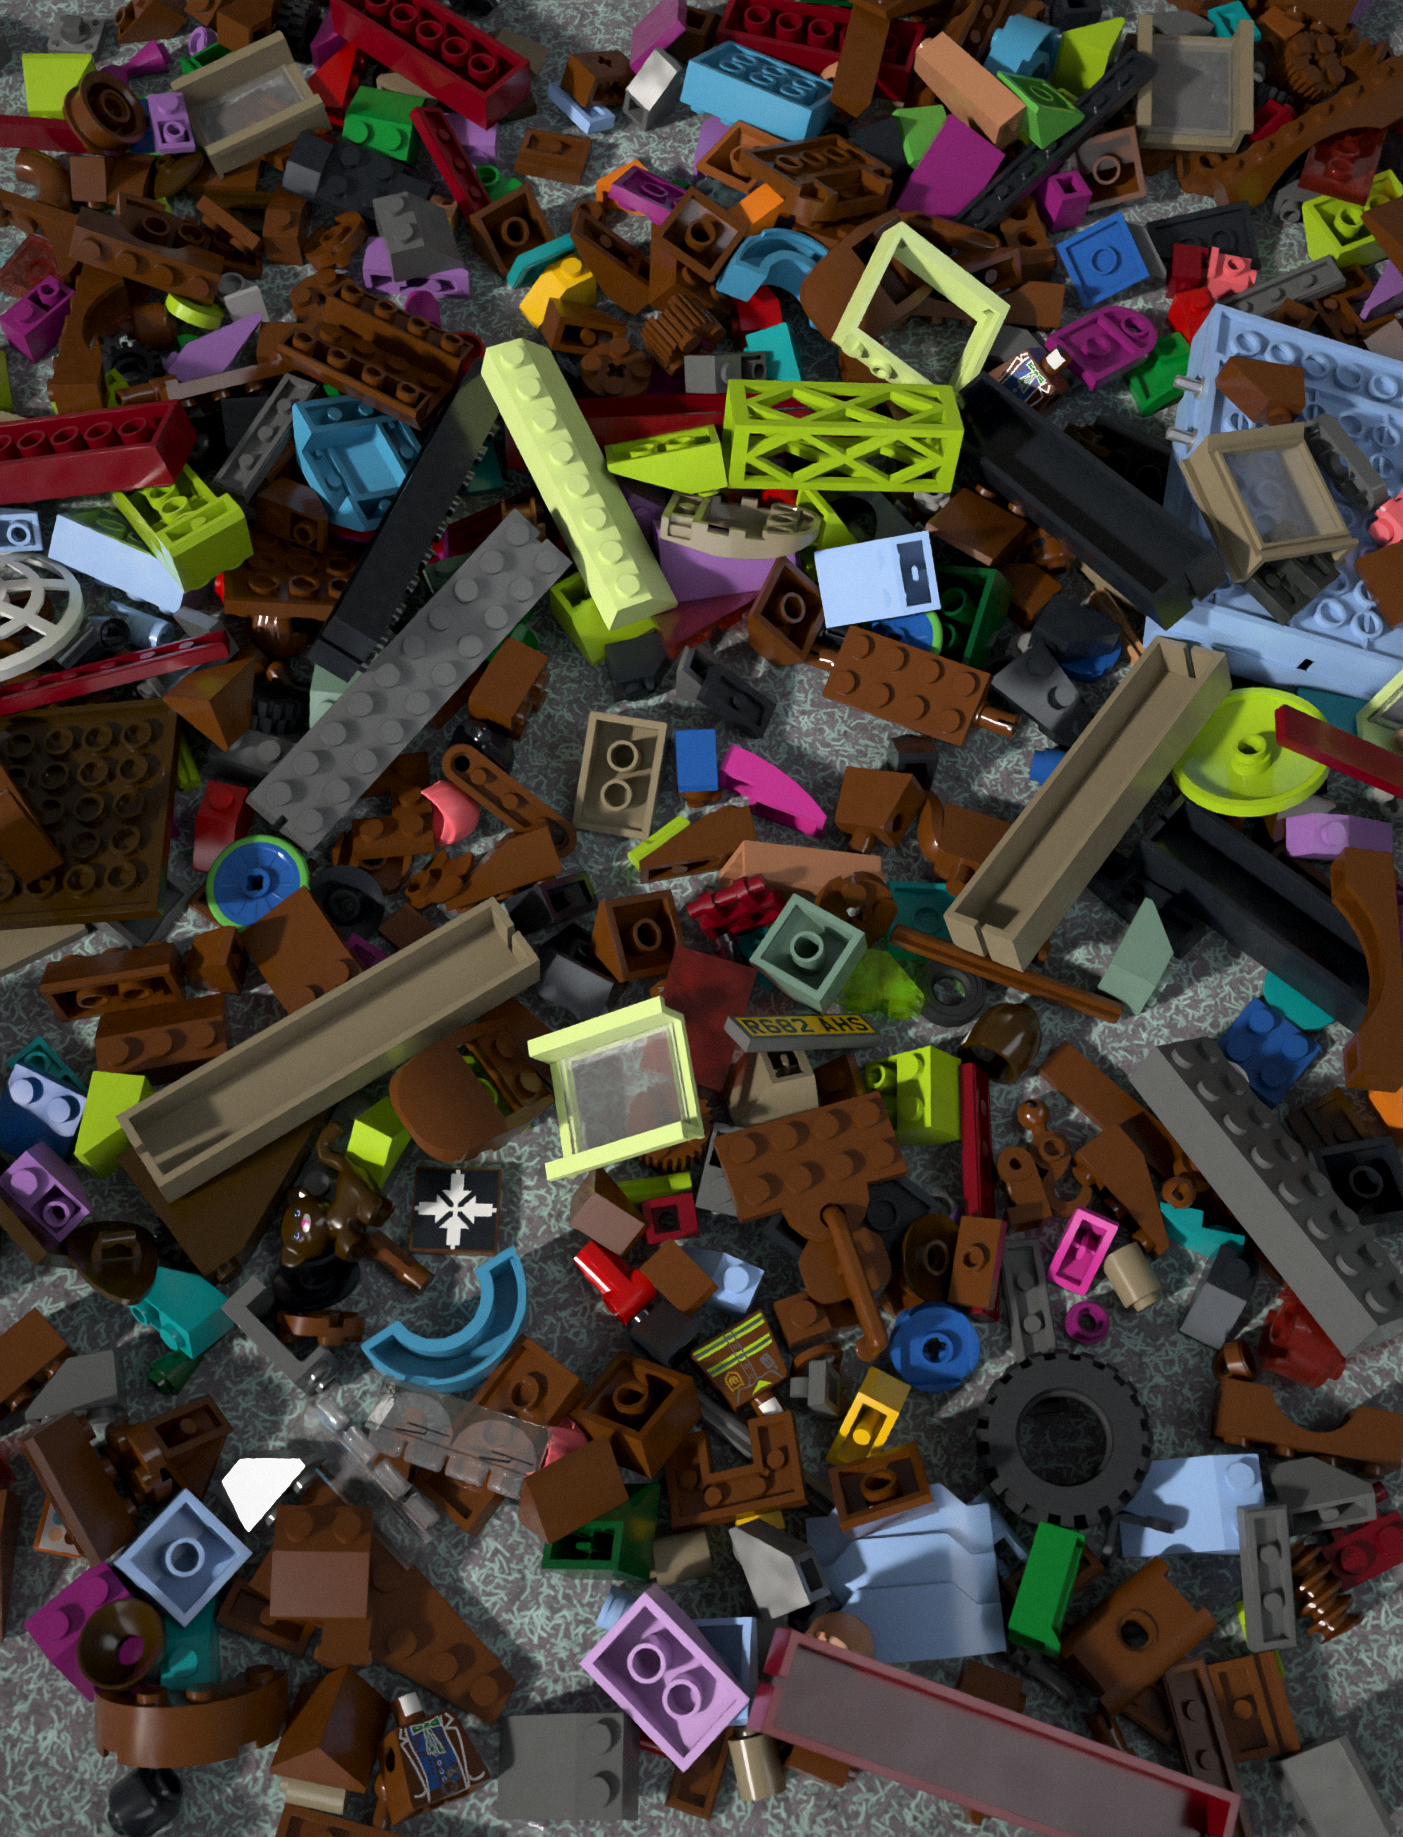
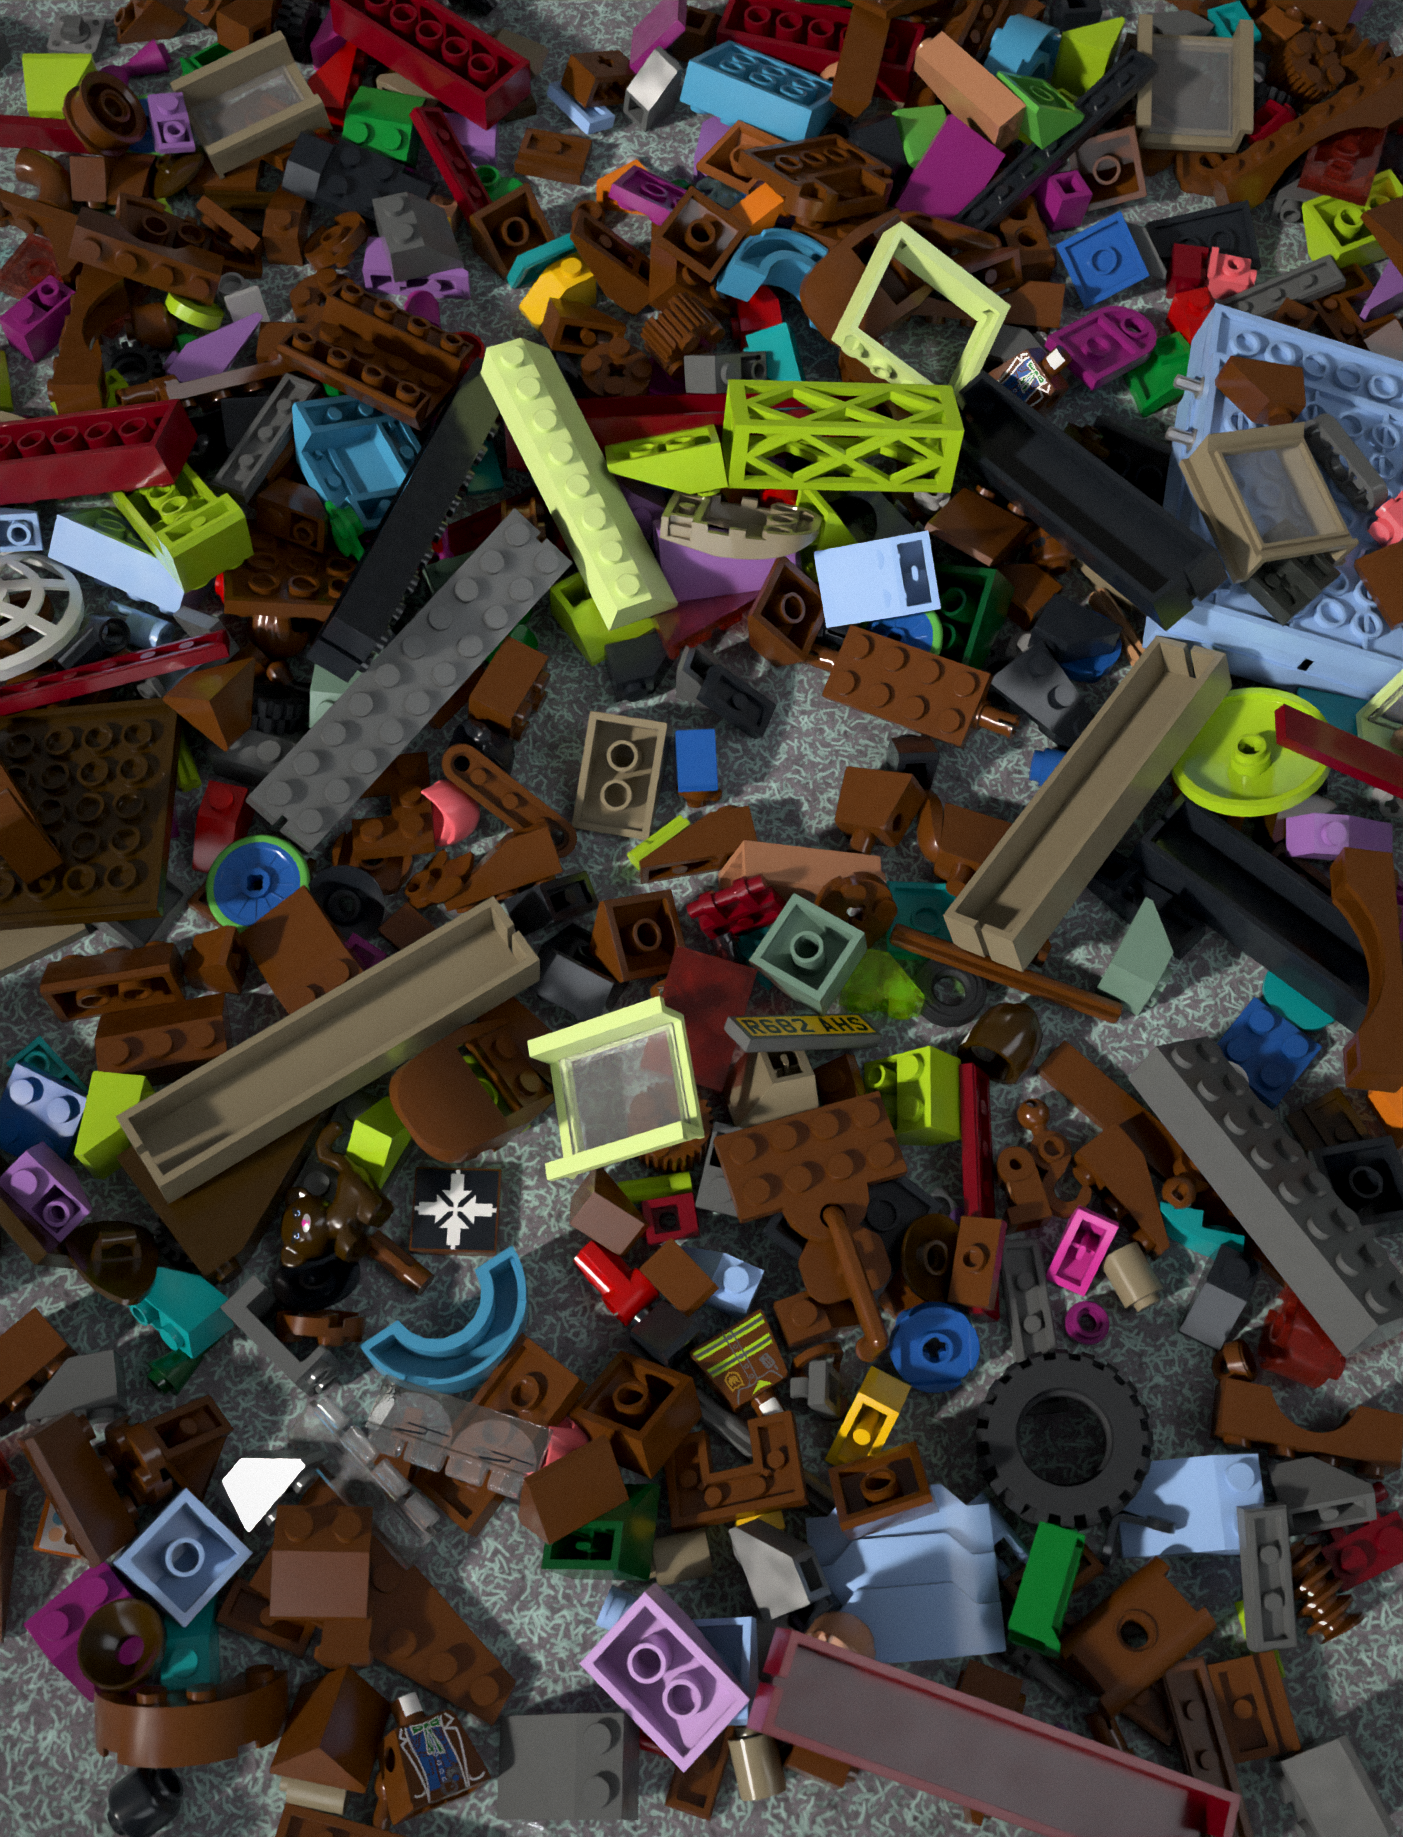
medium lavender tile [188,26,217,57] -> none
dark pink slope [718,744,827,840] -> none
none -> green plate [325,500,365,561]

